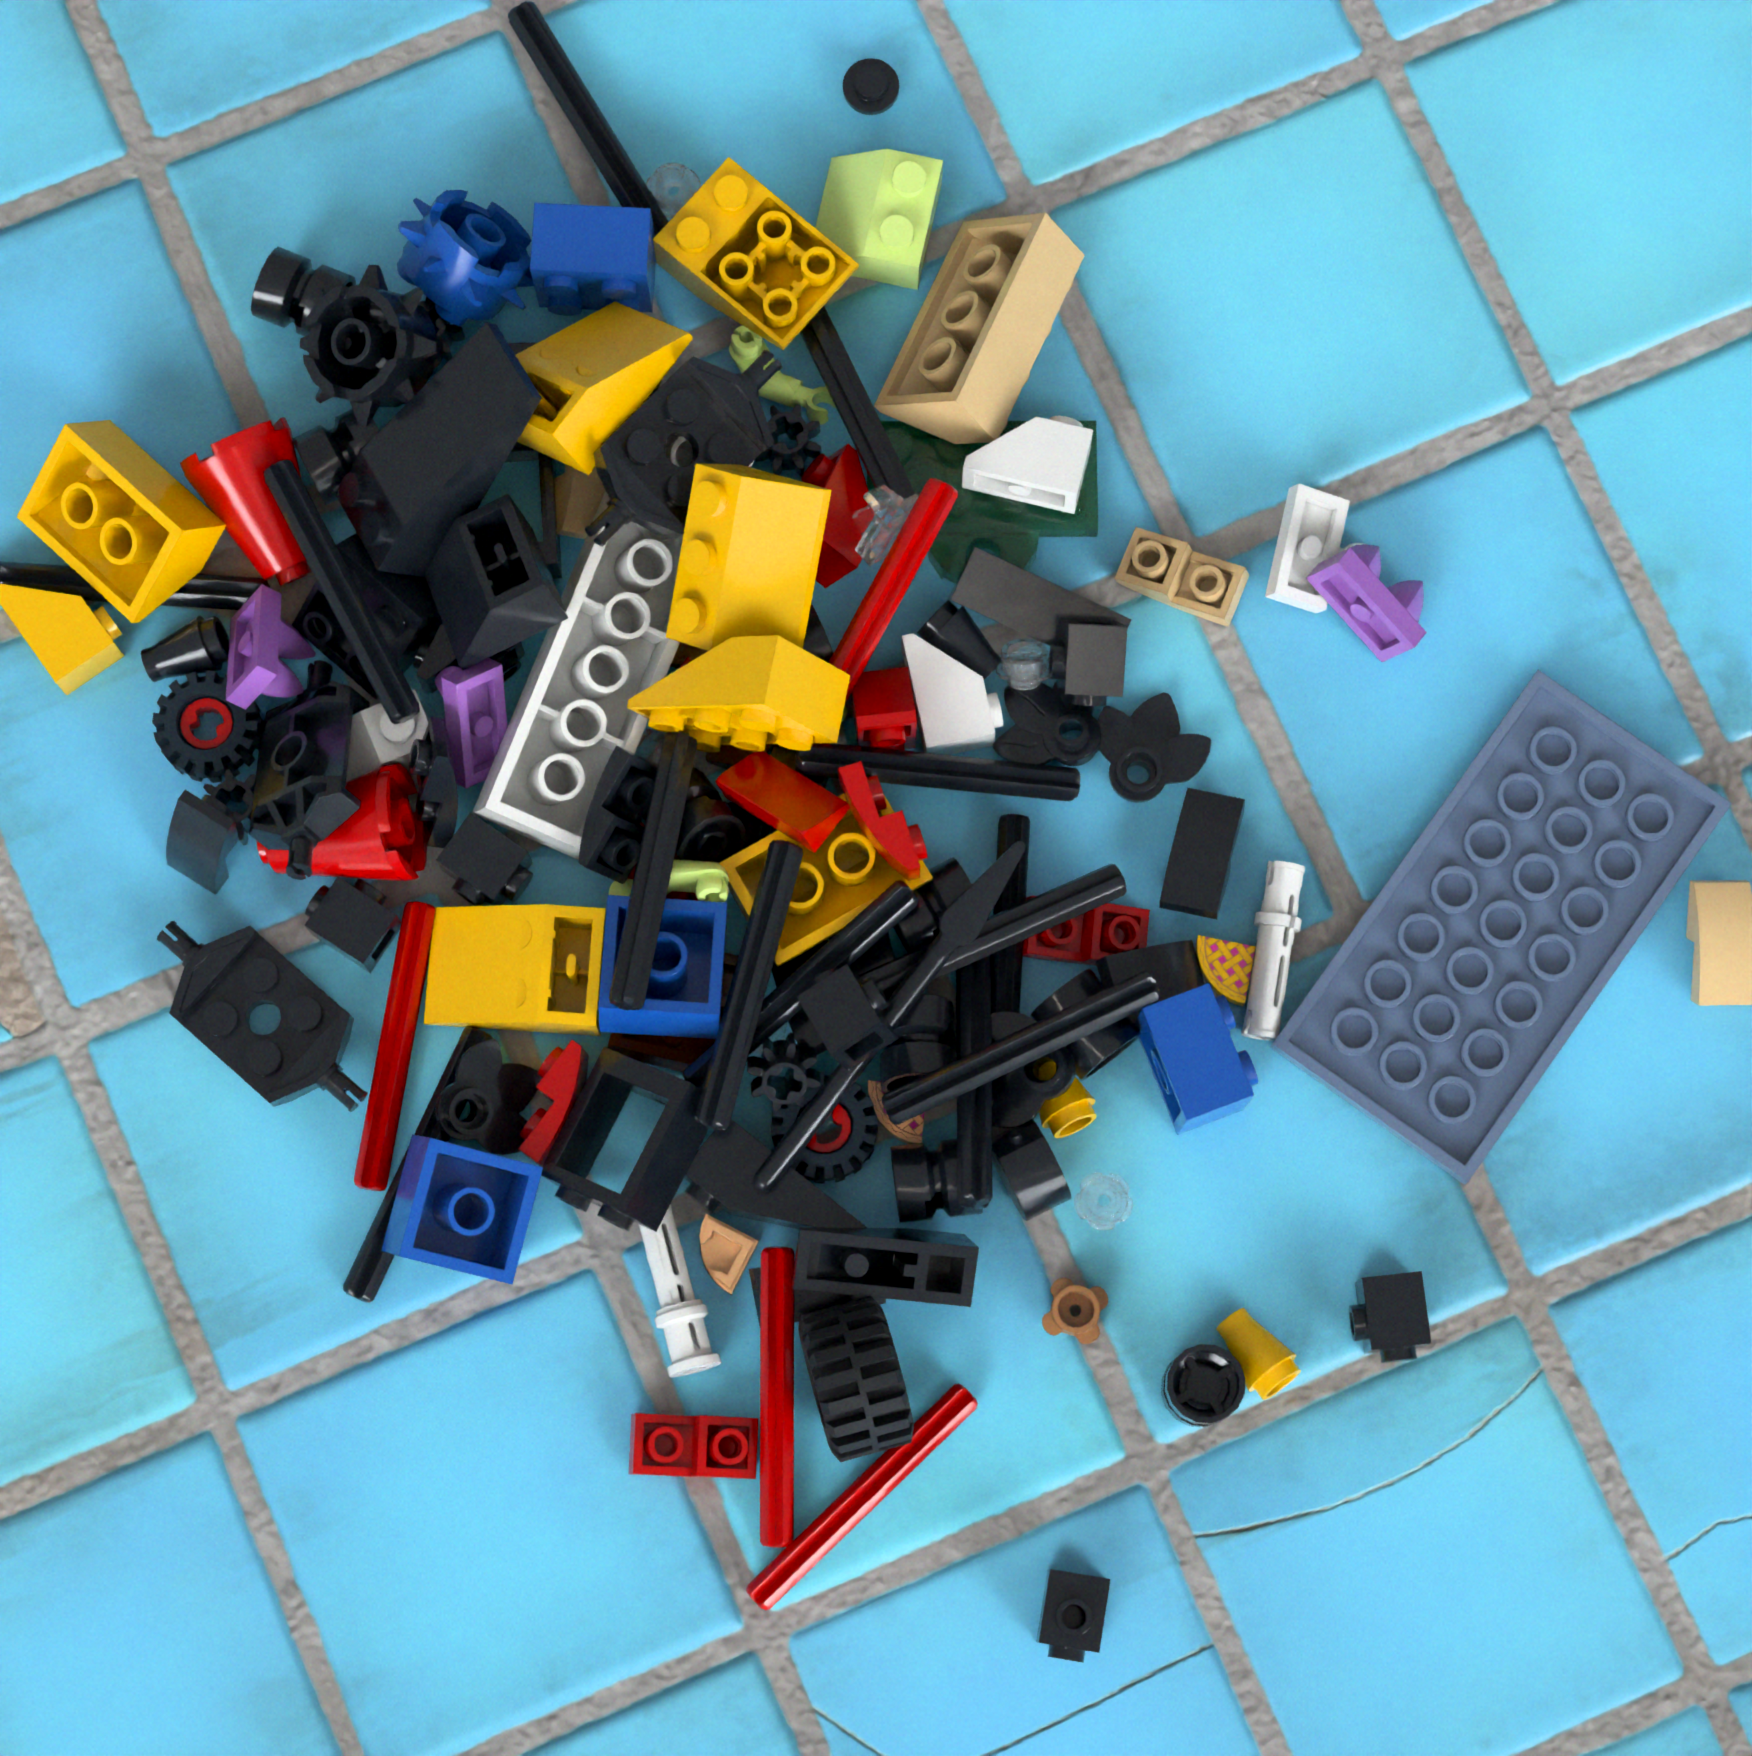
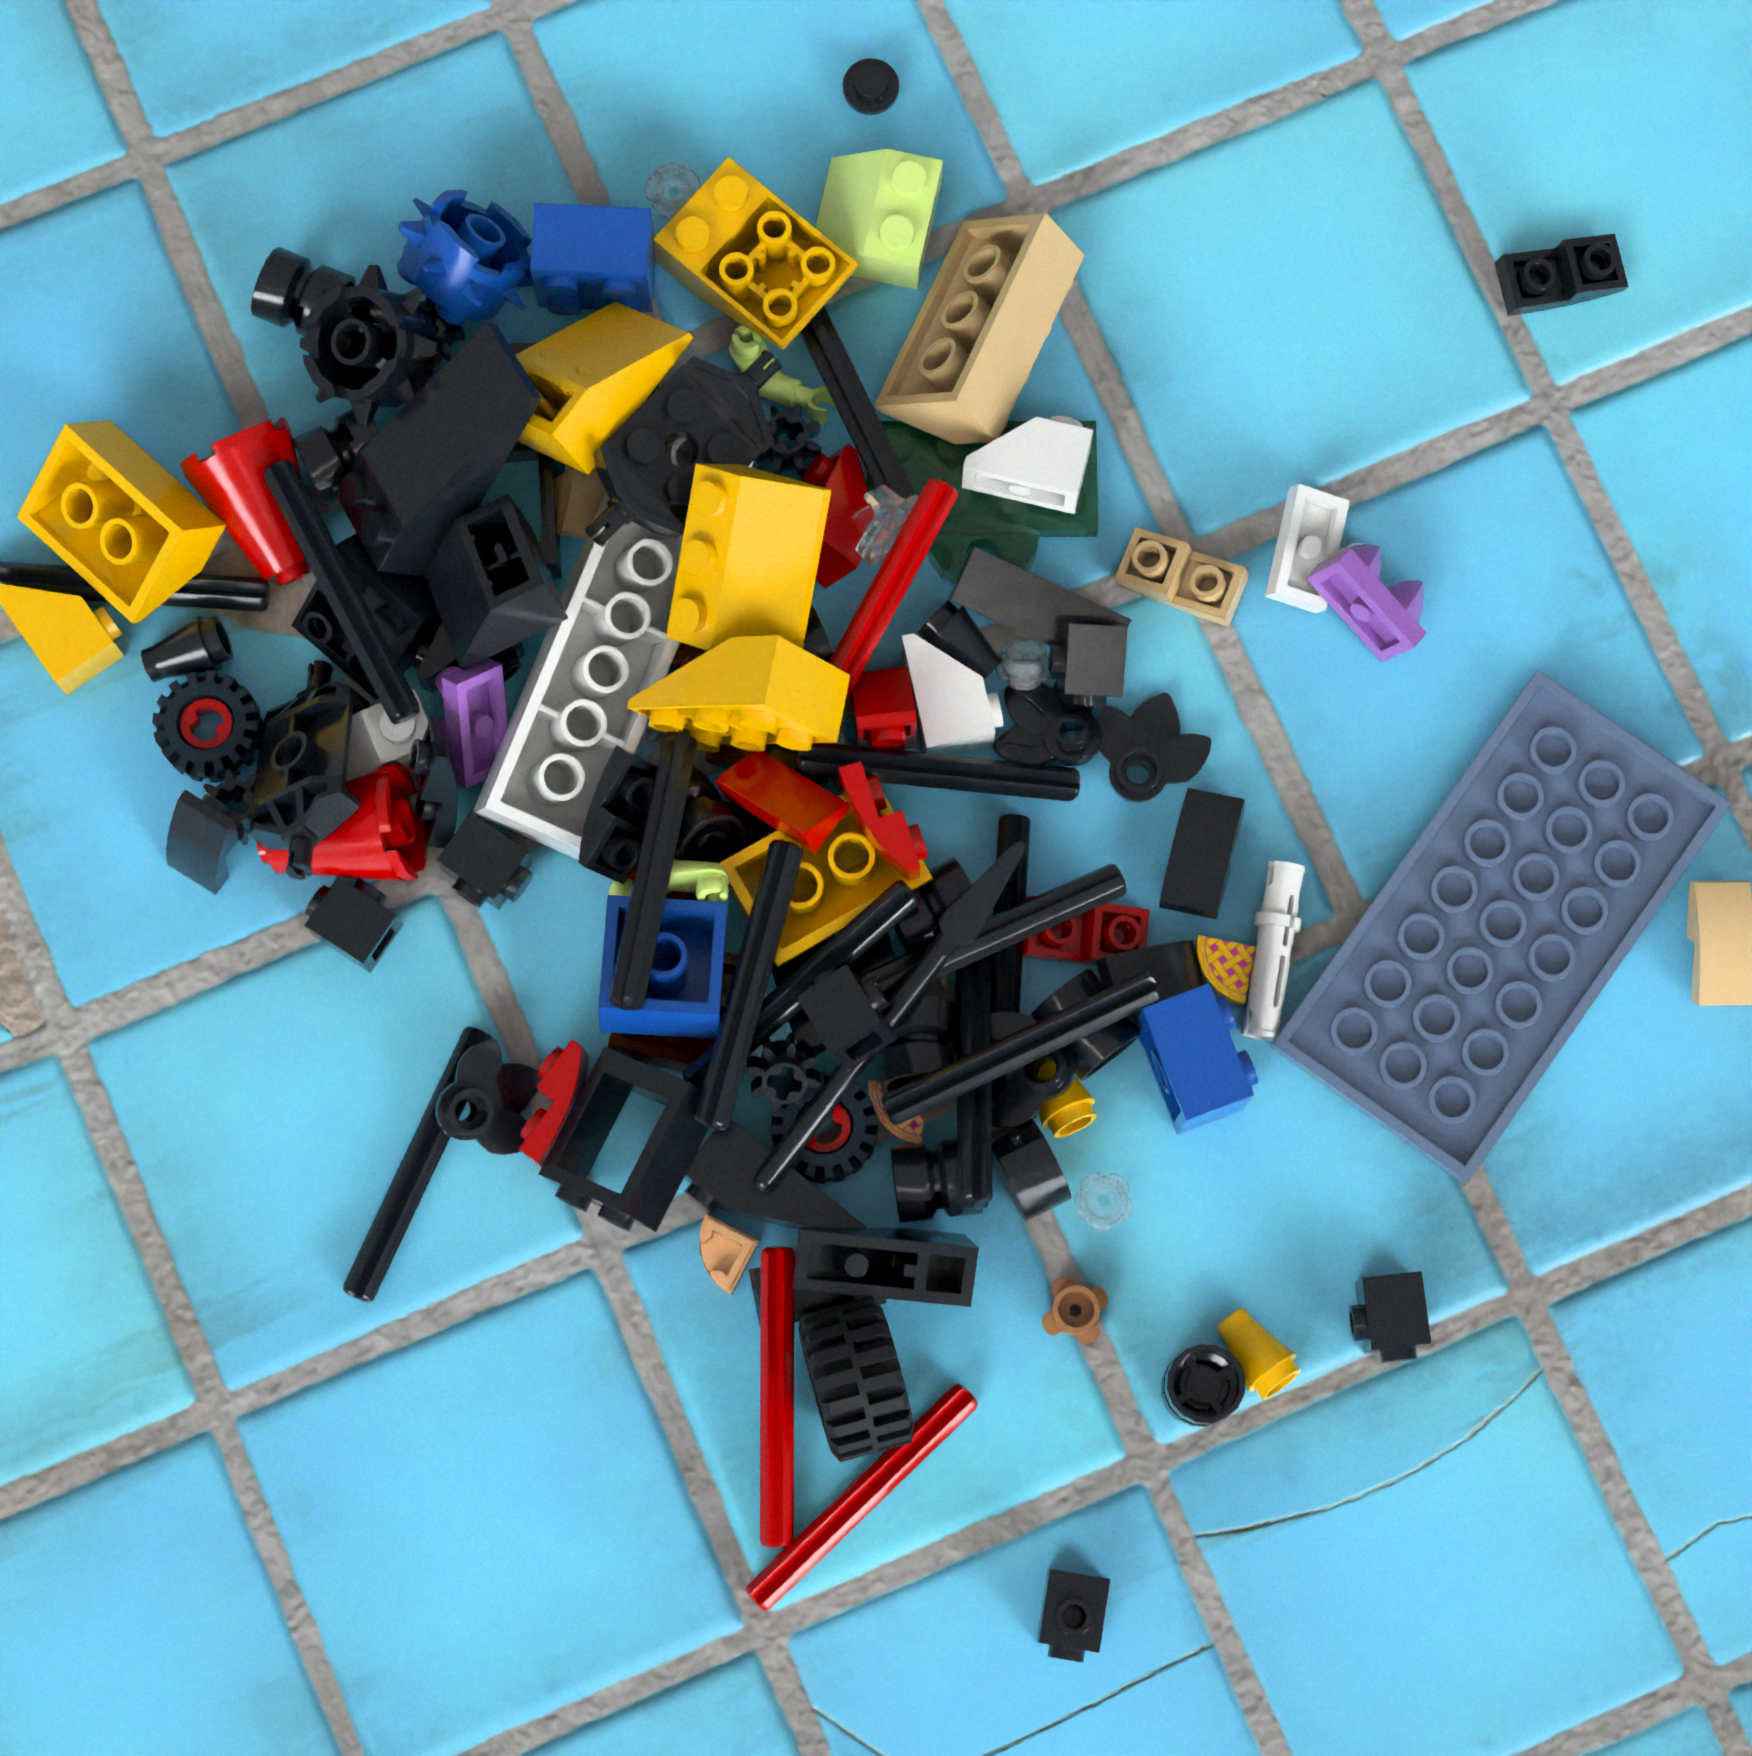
black plate [157,921,368,1112] -> none
medium lavender tile [226,584,316,710] -> none
red axle [354,901,436,1191] -> none
blue brick [381,1134,543,1285] -> none
yellow slope [424,904,606,1036] -> none
black axle [508,1,669,236] -> none
red slope [628,1413,759,1479] -> none
white pin [639,1204,721,1377] -> none
none -> black slope [1495,234,1629,316]

